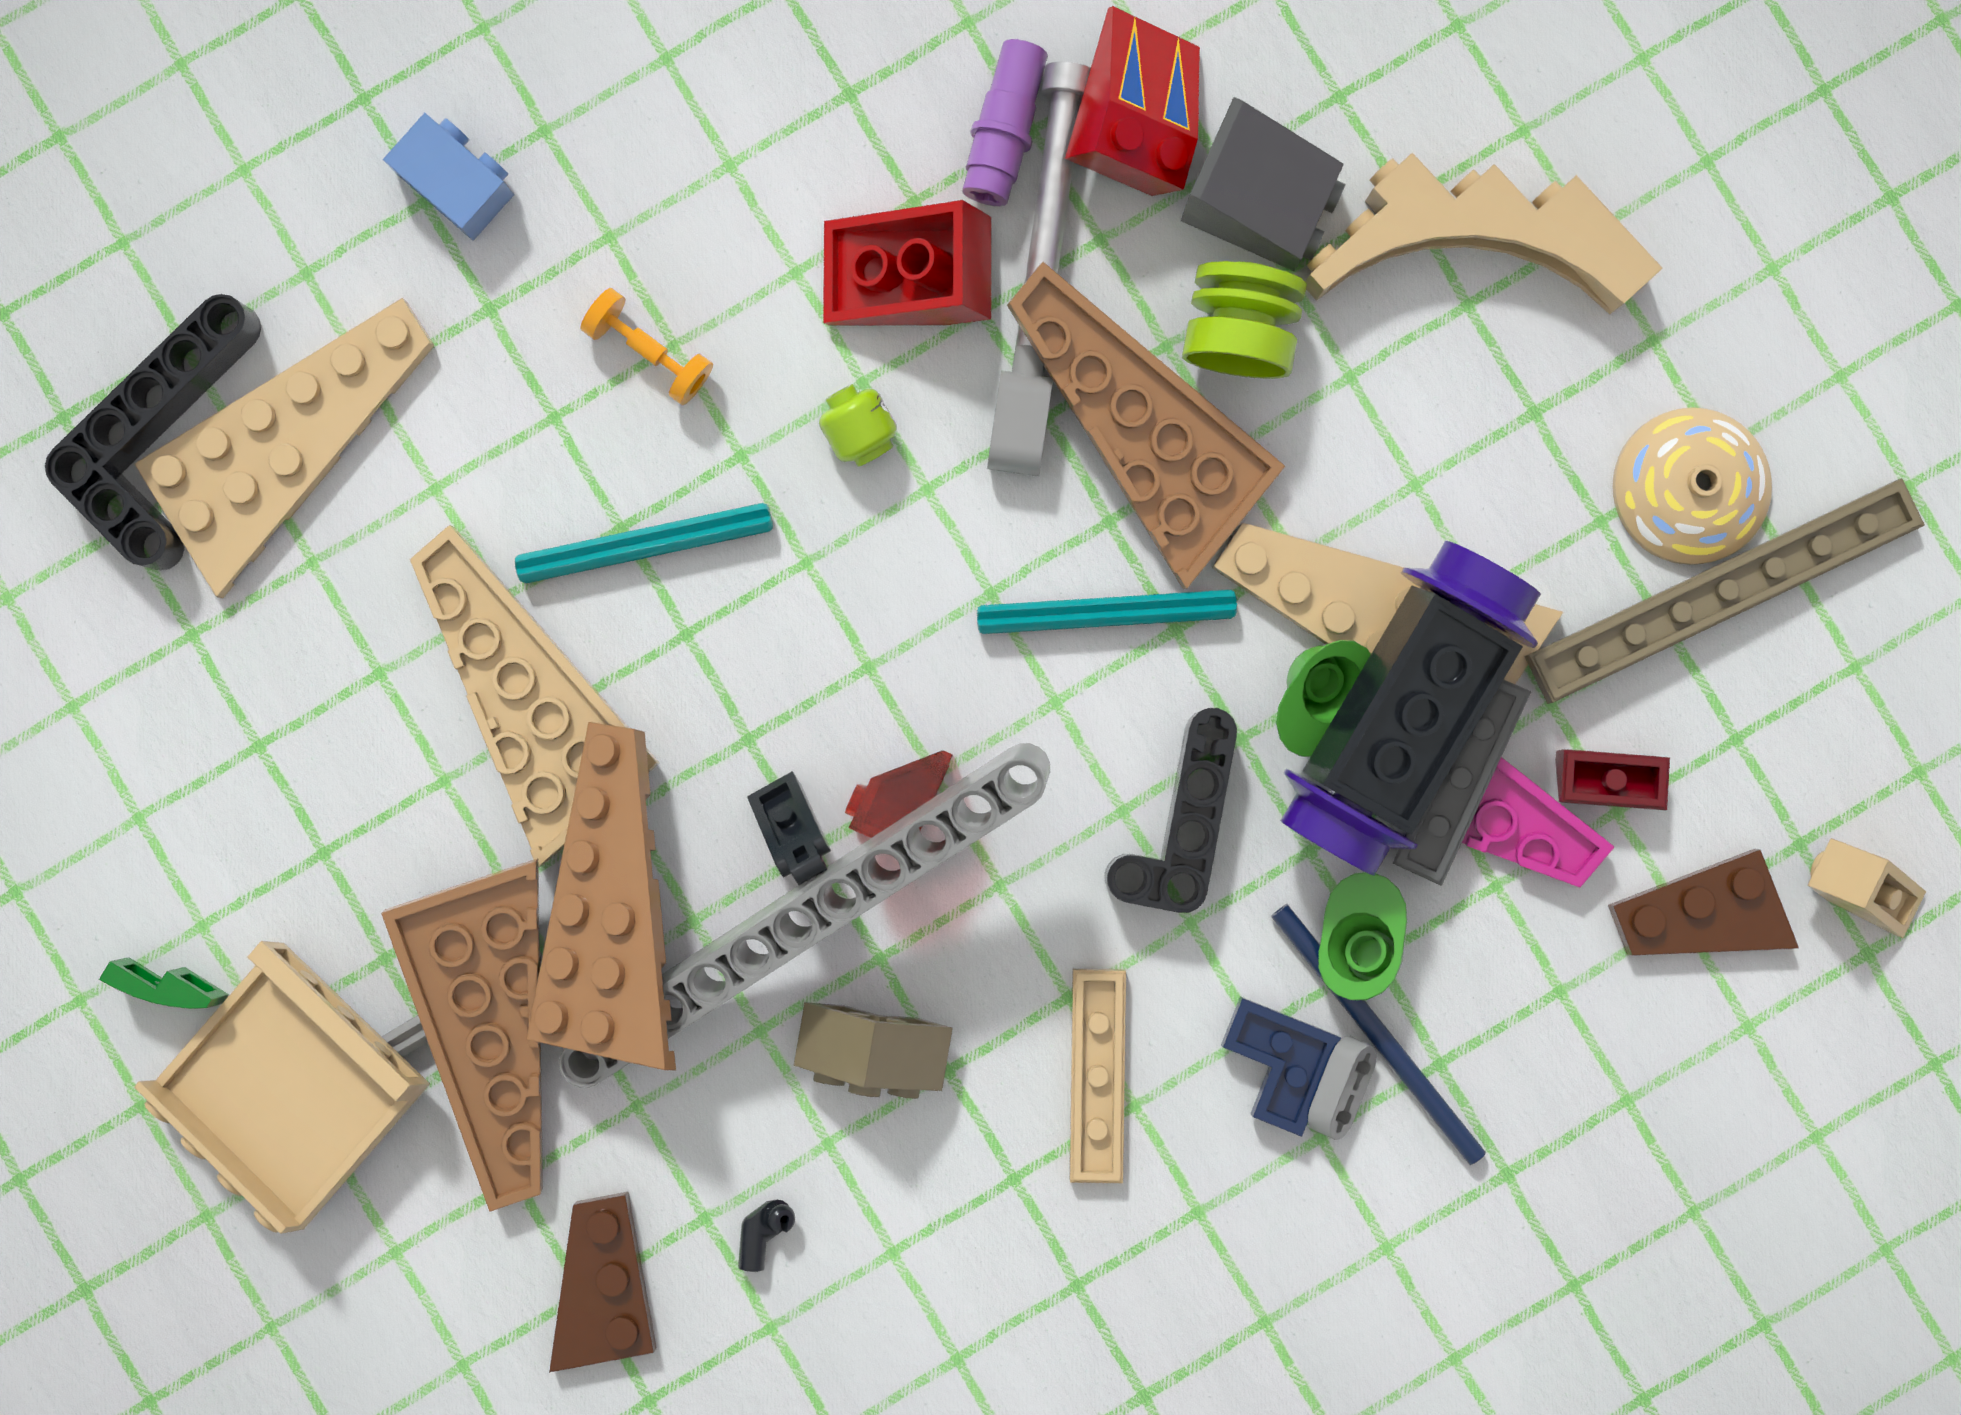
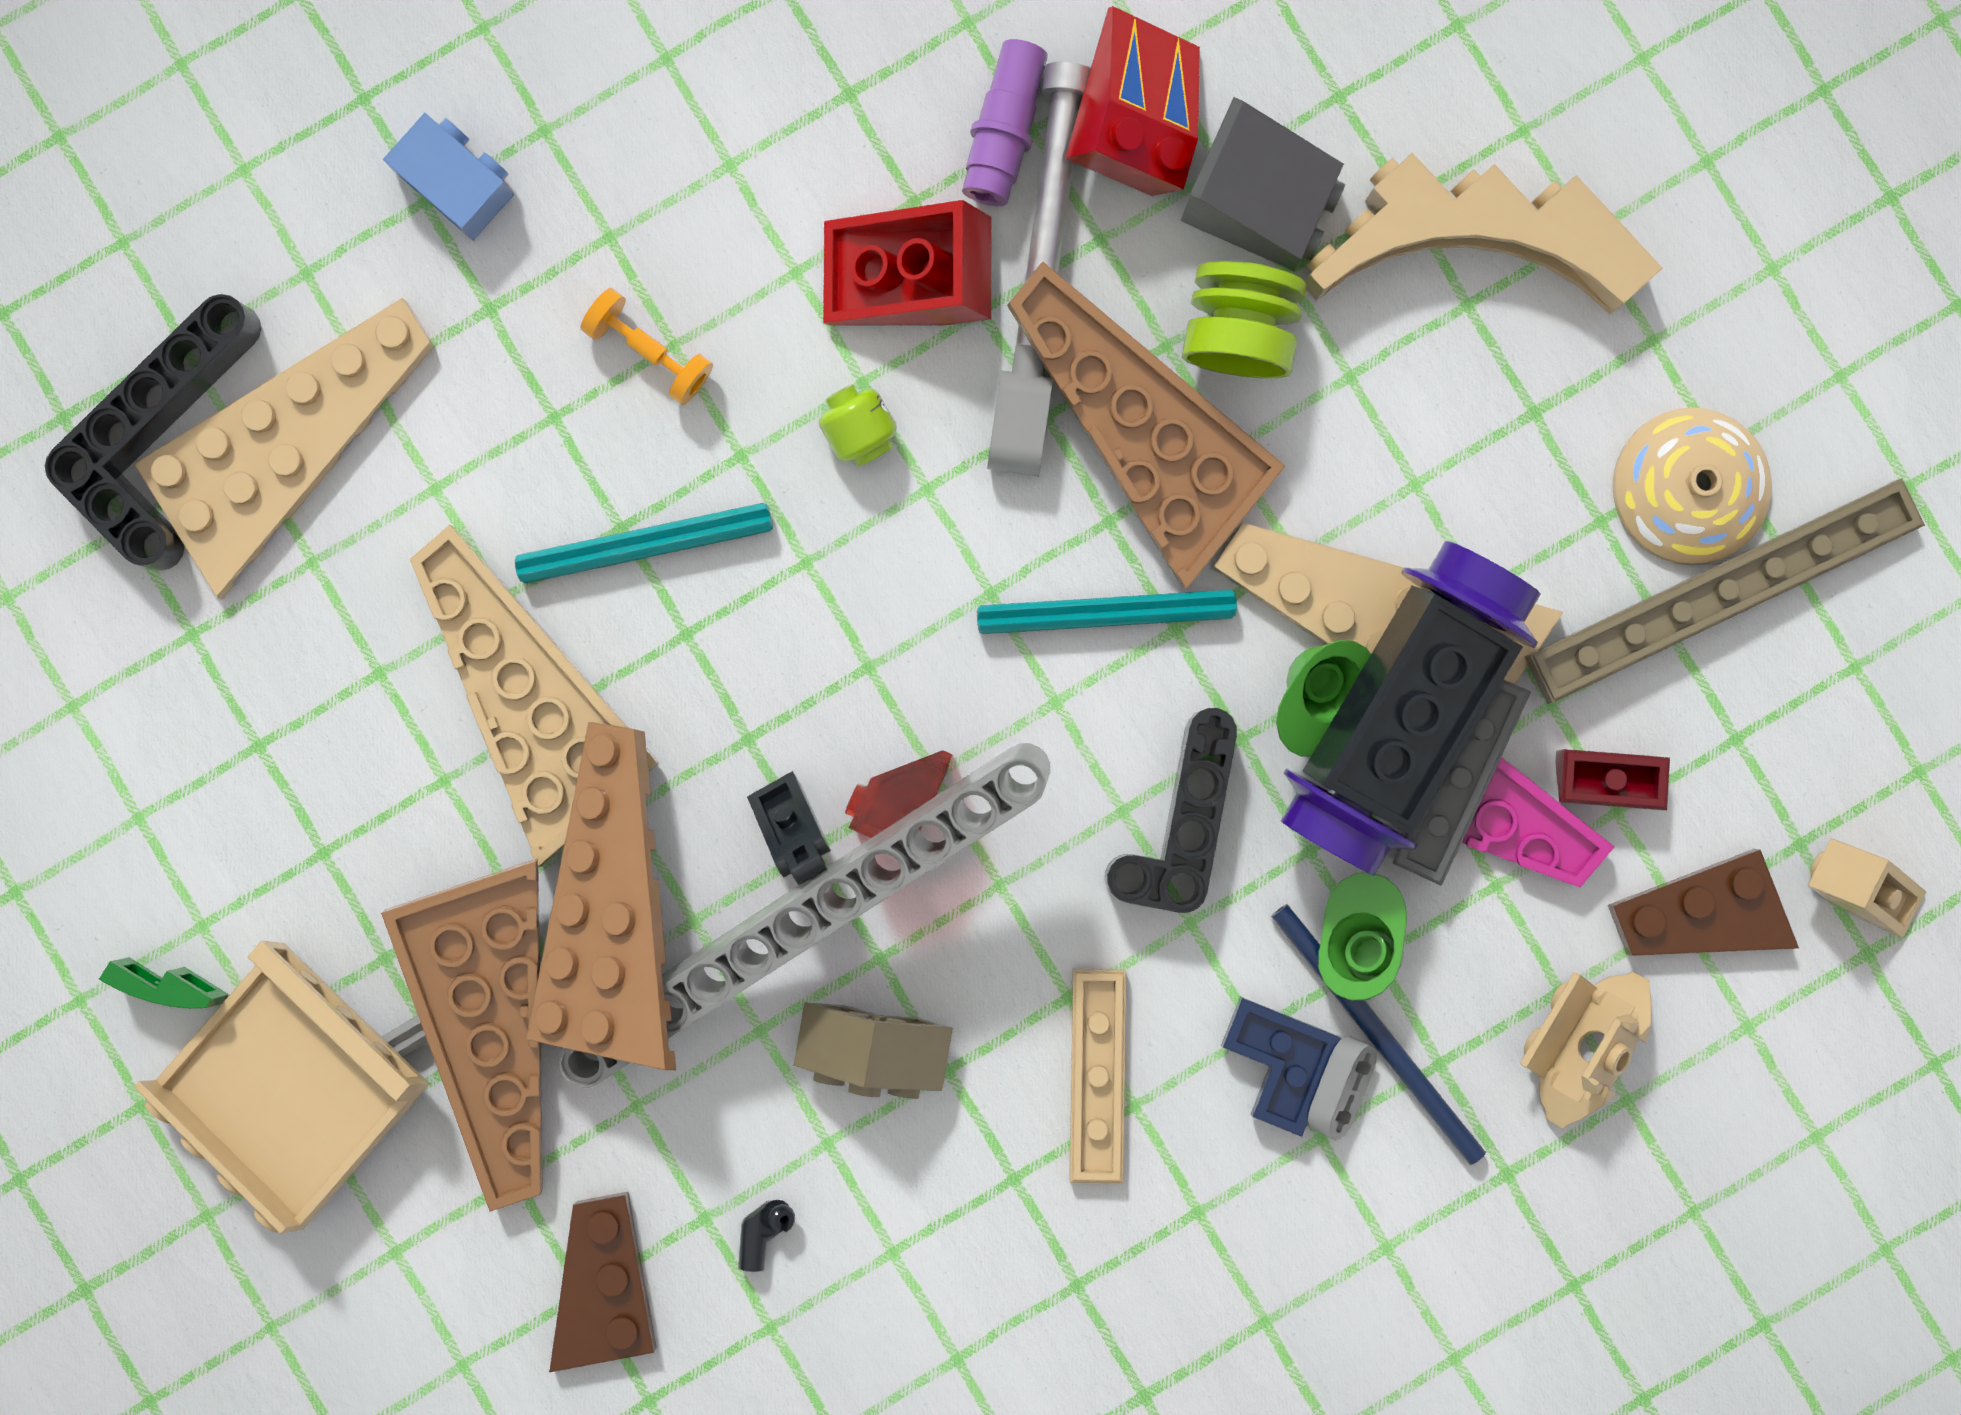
none -> tan piece [1520,972,1651,1129]

